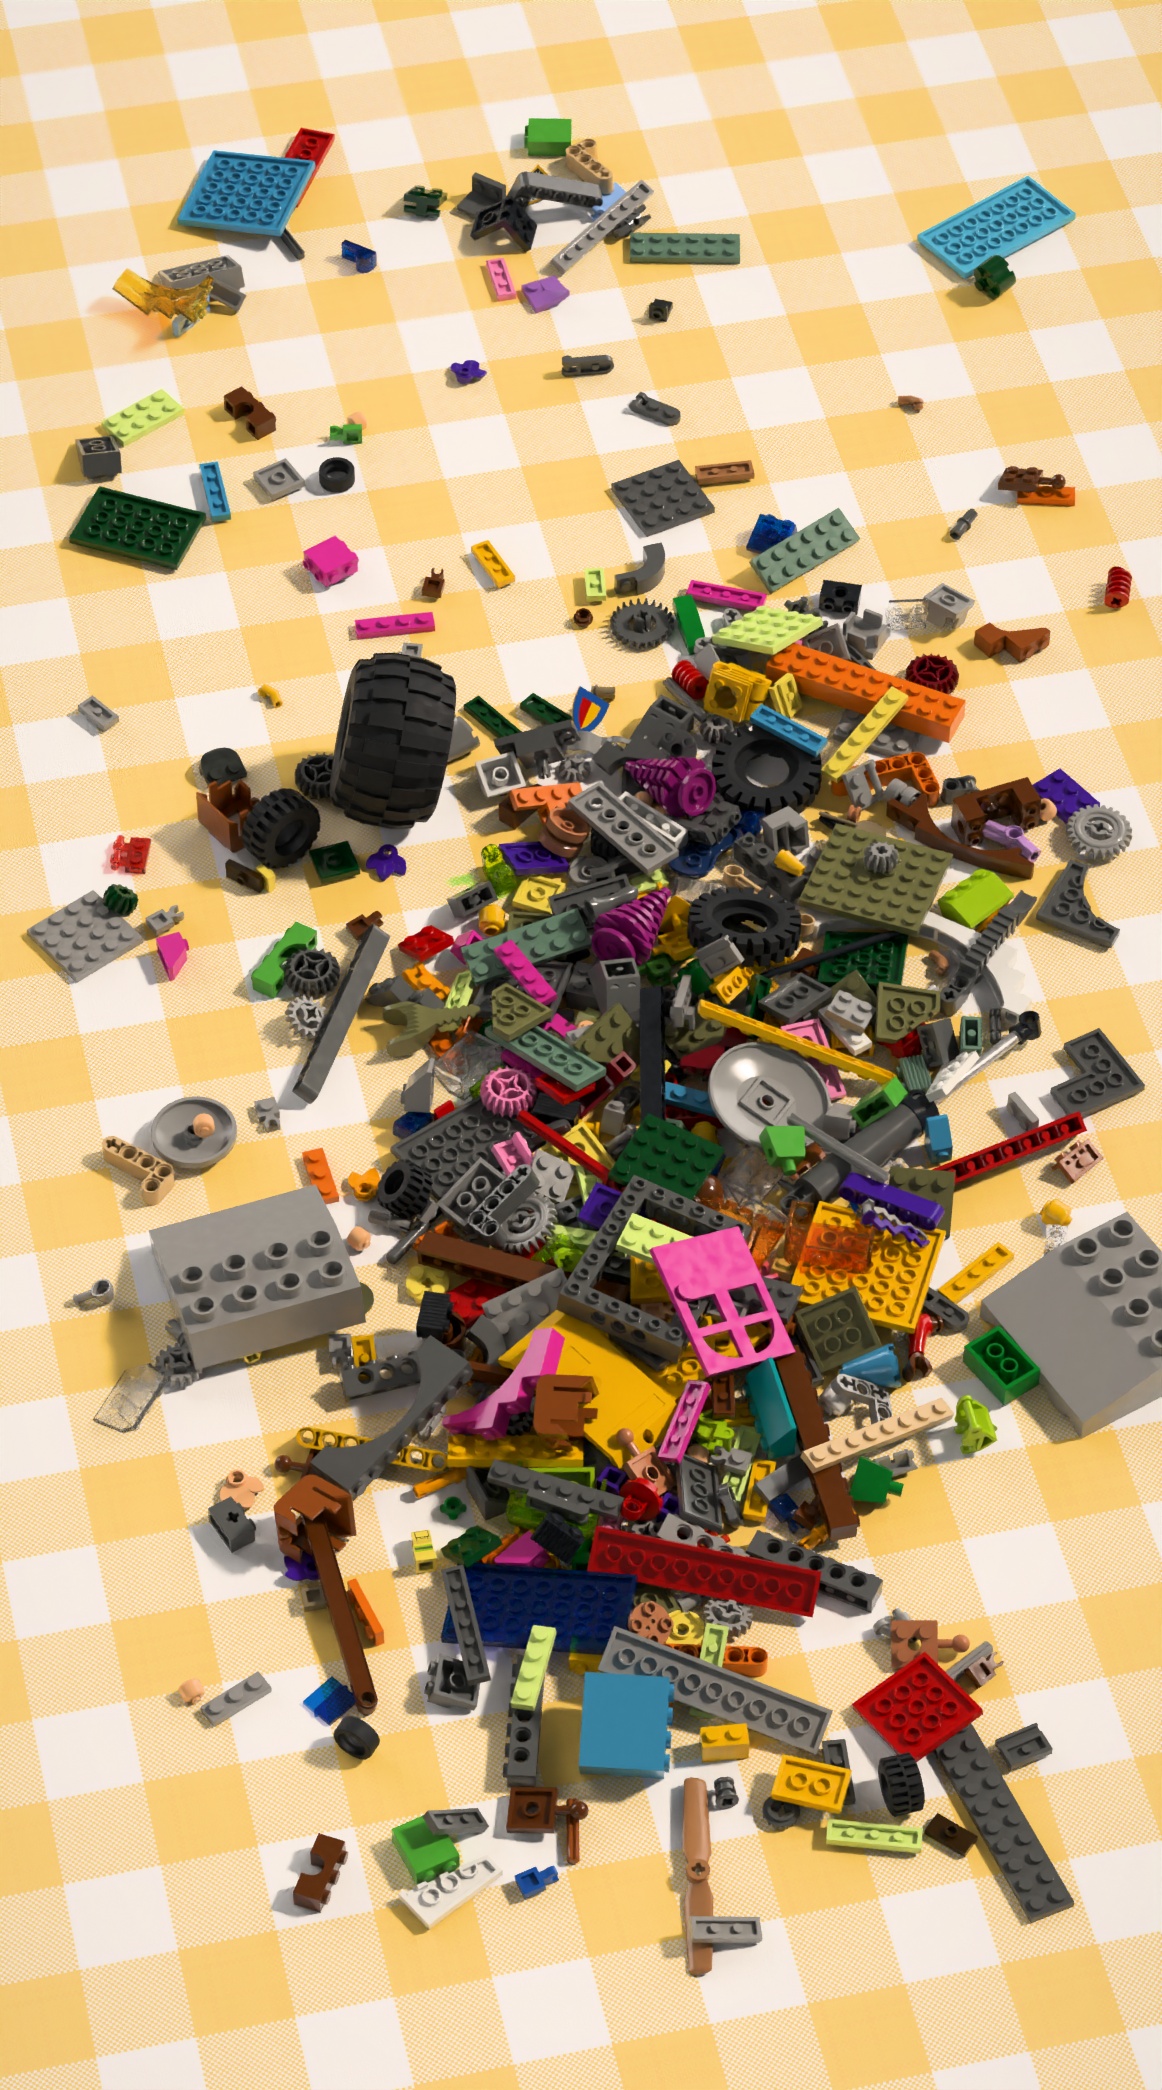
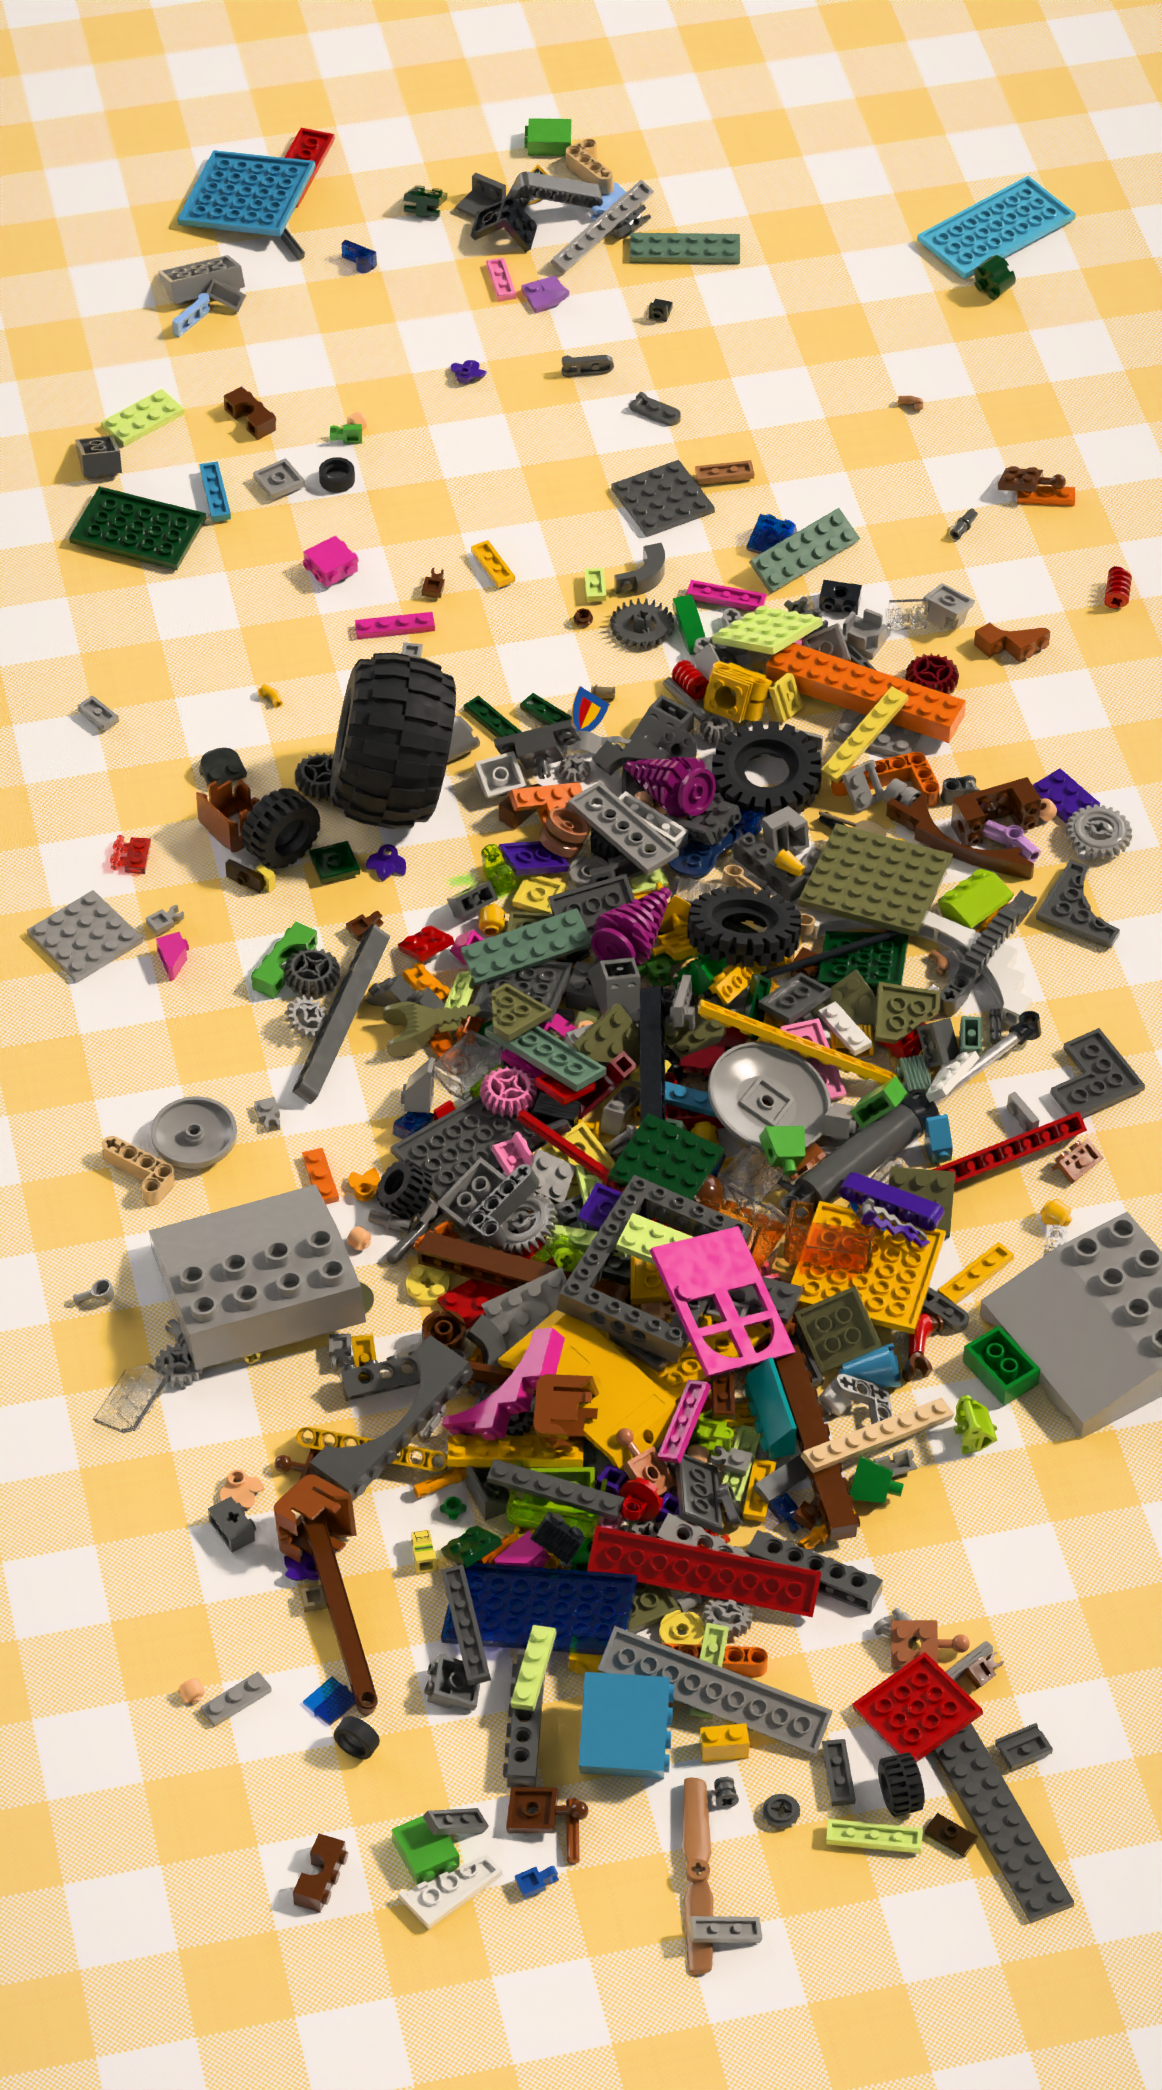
dark green gear [102,884,139,916] -> none
clear yellow arch [112,268,214,324] -> none
light nougat piece [193,1114,215,1138] -> none
orange plate [346,1578,384,1647] -> none
black brick [416,1291,454,1341] -> none
dark pink plate [494,940,557,1006] -> none
dark grey plate [526,1488,589,1526] -> none
dark grey piece [578,885,639,927] -> none
nougat plate [628,1601,673,1644] -> none
light grey plate [693,935,745,979] -> none
dark azure plate [750,704,828,757] -> none
yellow plate [771,1754,852,1814] -> none
light grey axle [786,1113,889,1183] -> none
light grey plate [824,990,876,1035] -> none
nougat bush [847,805,861,823] -> none
light grey gear [863,841,898,874] -> none

